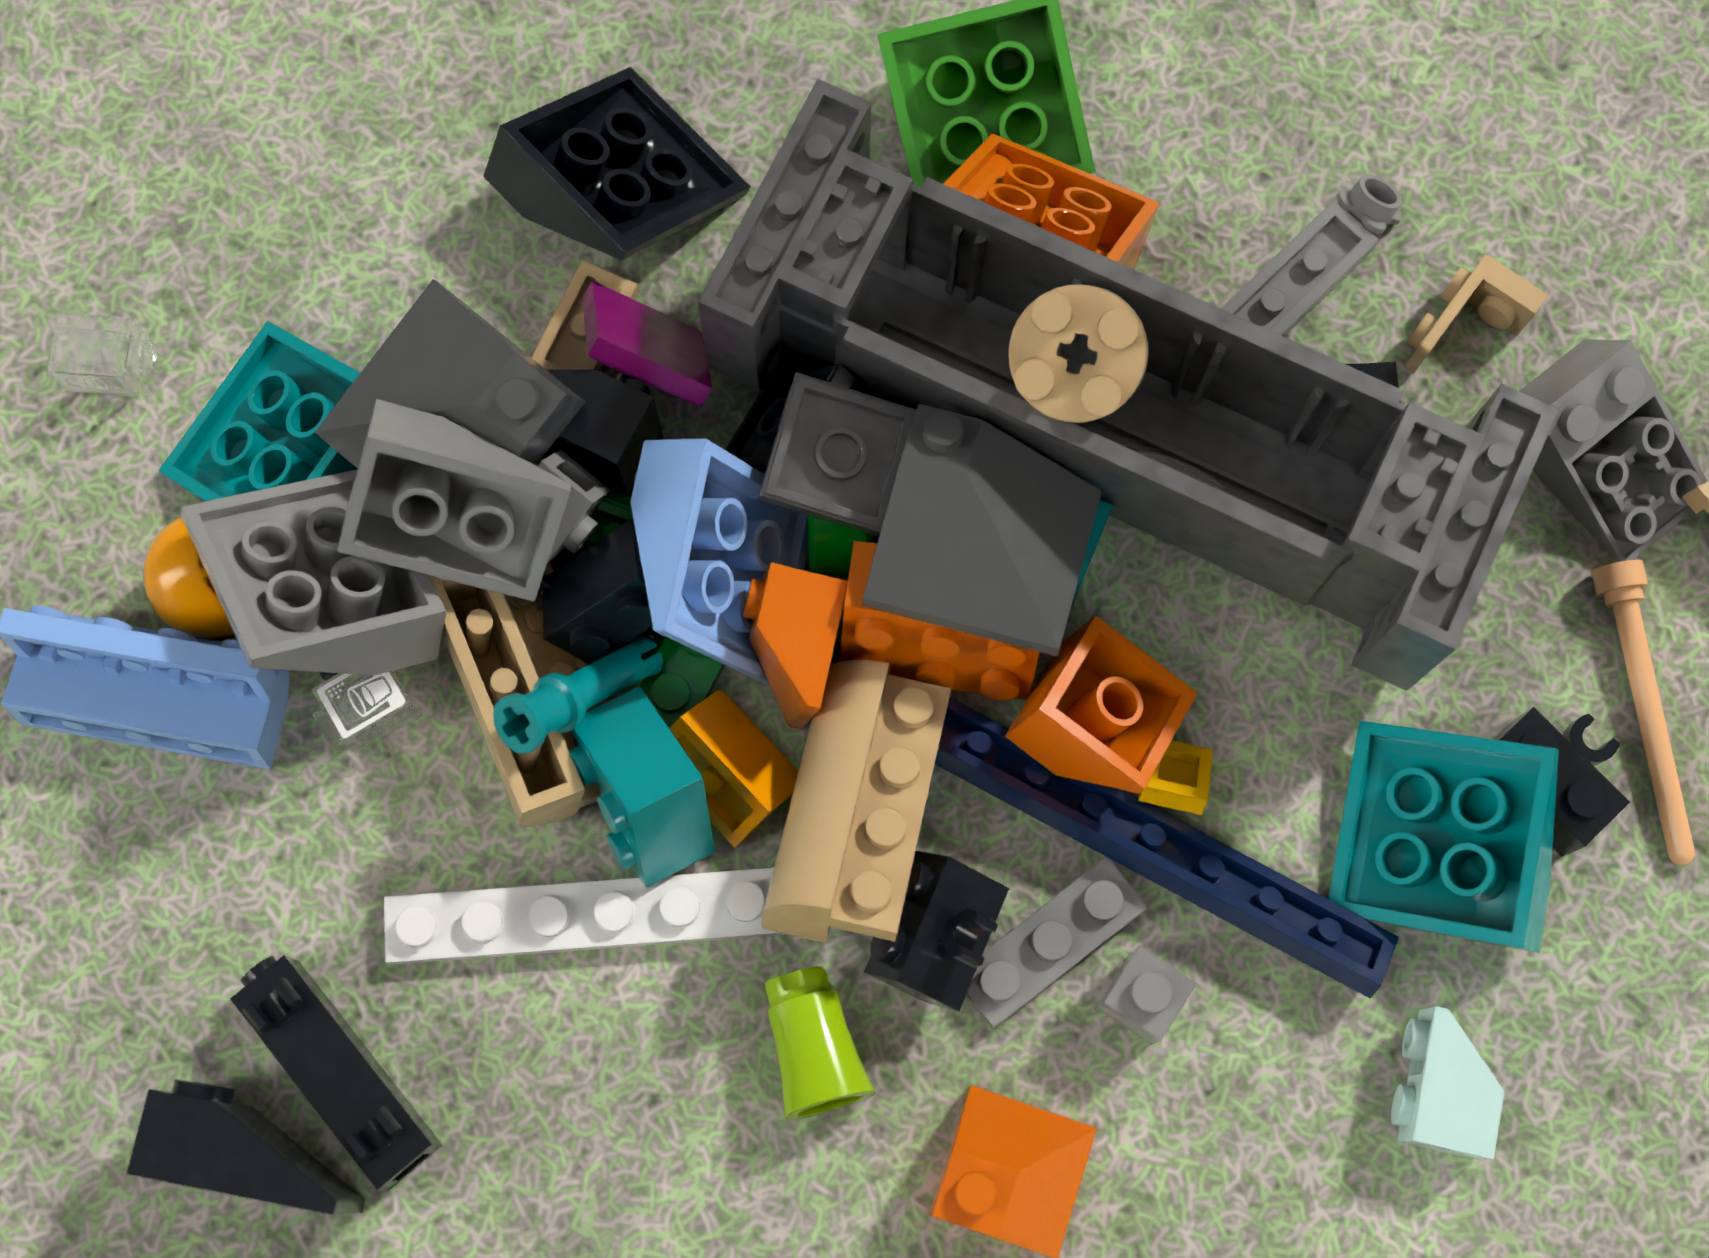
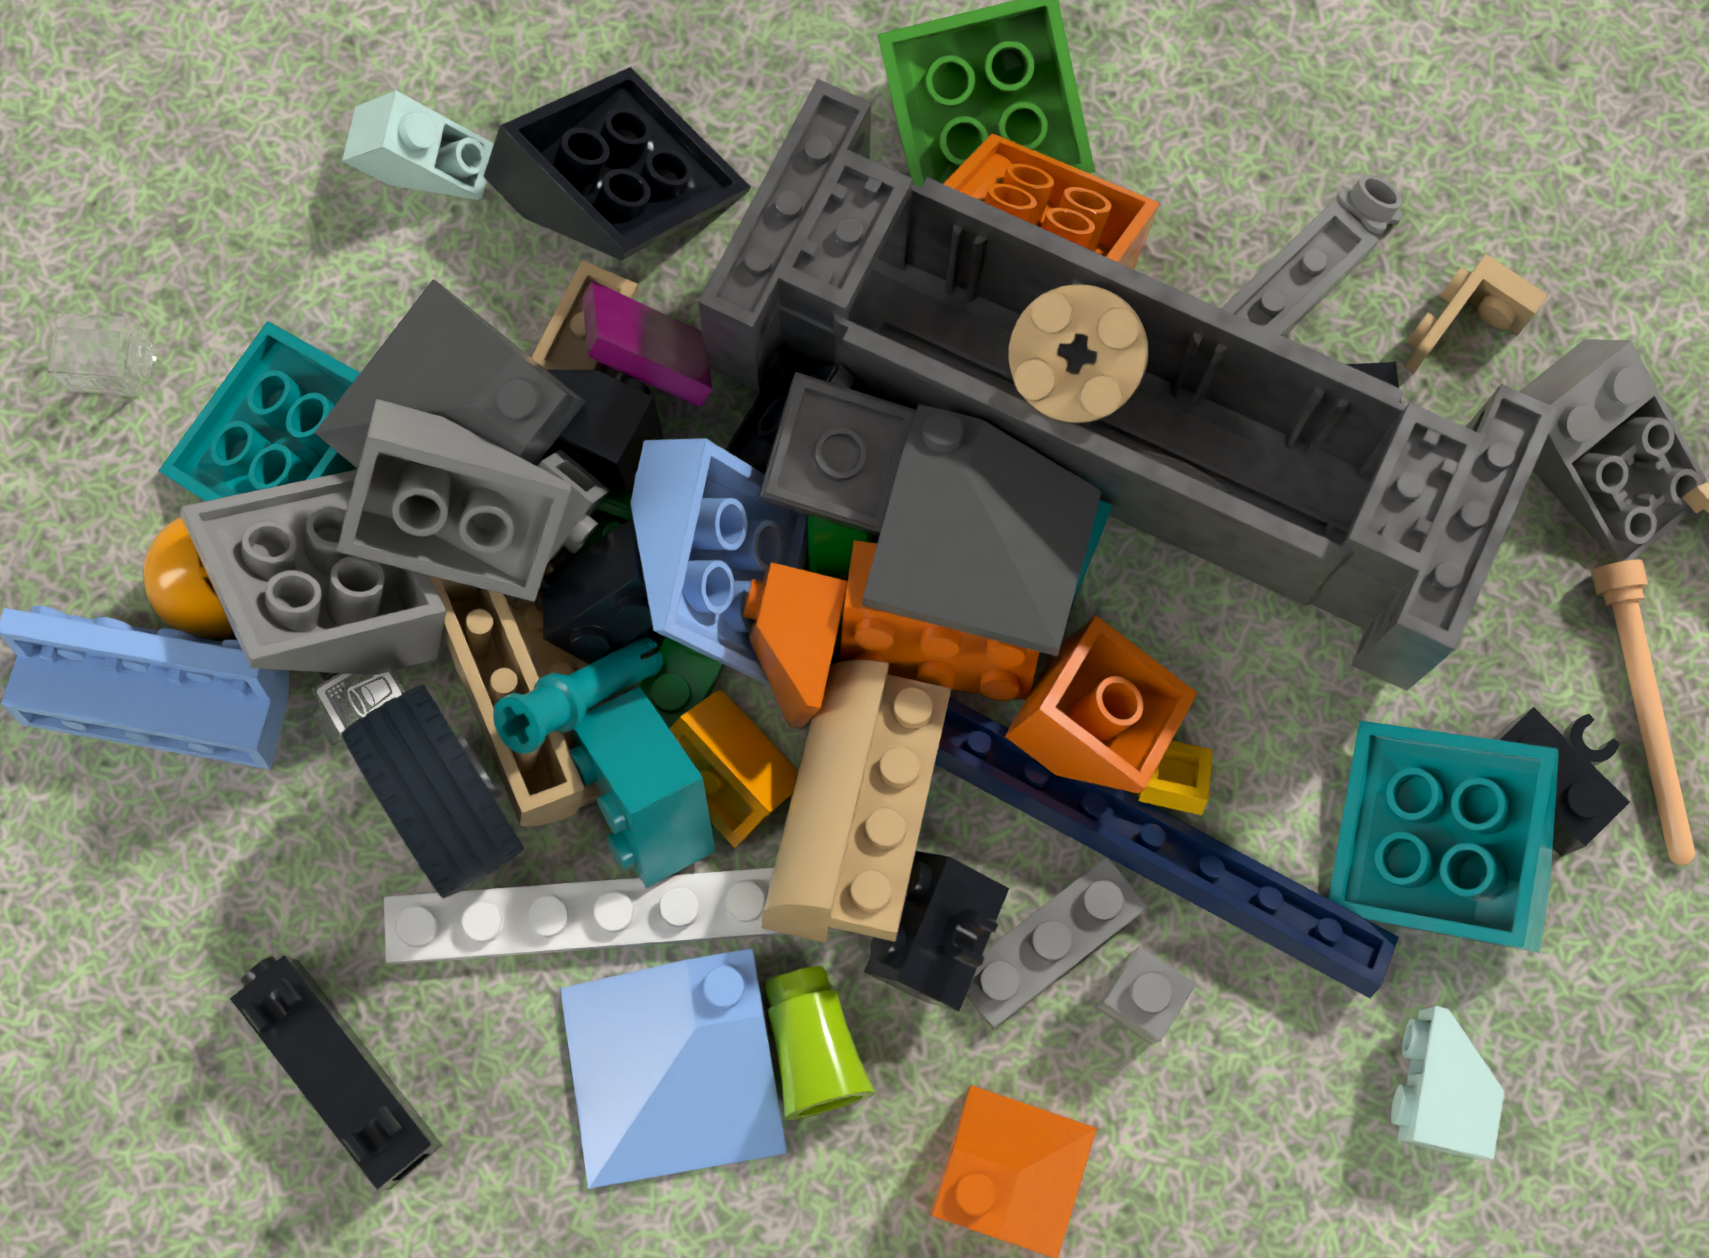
black slope [126,1079,365,1215] -> none
none -> black wheel [341,684,524,899]
none -> light aqua slope [342,90,494,200]
none -> light blue slope [560,948,787,1189]

